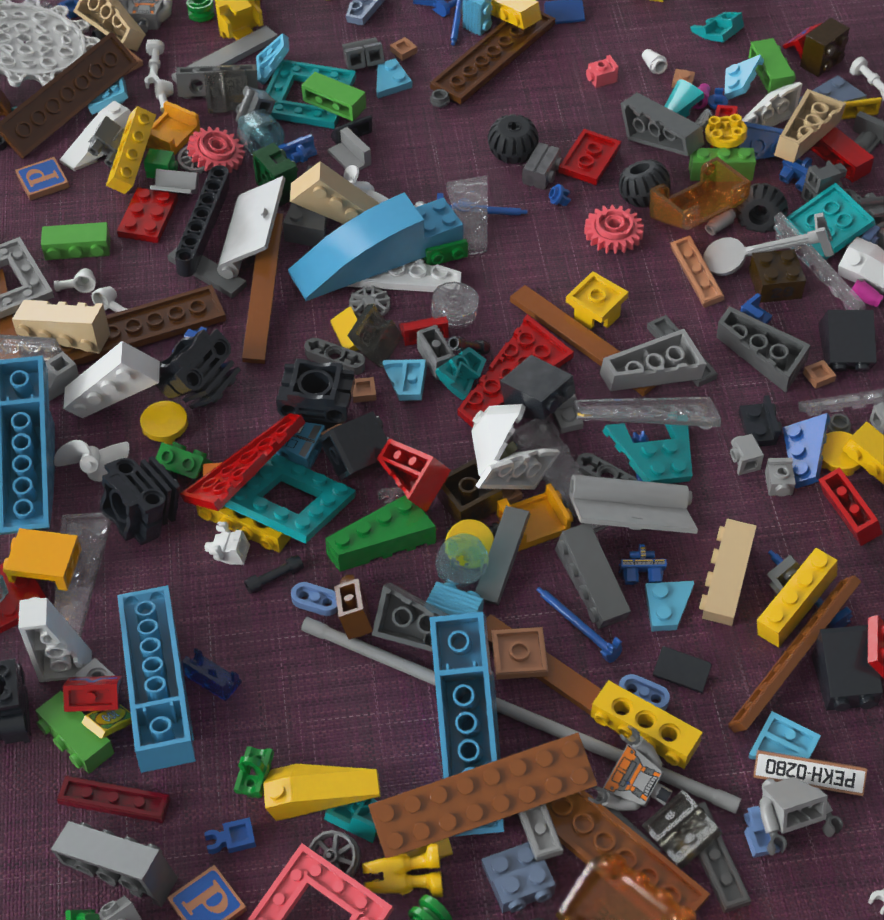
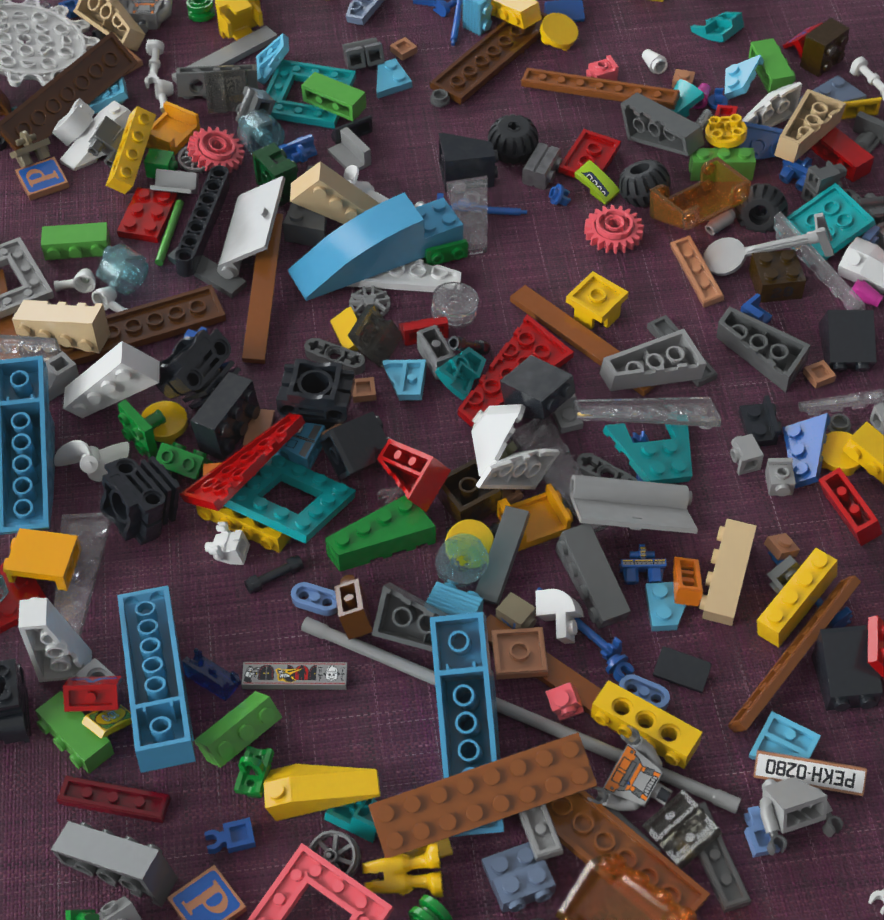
none -> dark tan hips [9,130,51,168]
none -> white brick [52,98,95,147]
none -> clear light blue brick [96,244,149,295]
none -> green plate [118,399,166,459]
none -> bright green bar [155,200,184,266]
none -> black brick [190,372,260,460]
none -> bright green brick [194,691,282,768]
none -> tile [242,662,347,690]
none -> nougat tile [243,409,275,447]
none -> black slope [439,133,498,192]
none -> dark tan brick [496,592,537,629]
none -> dark orange tile [521,68,680,110]
none -> white brick [536,589,584,644]
none -> yellow tile [540,13,578,51]
none -> coral brick [545,682,585,721]
none -> lime slope [575,160,620,205]
none -> blue plate [605,654,635,682]
none -> orange slope [673,557,703,606]
none -> nougat plate [764,533,800,560]

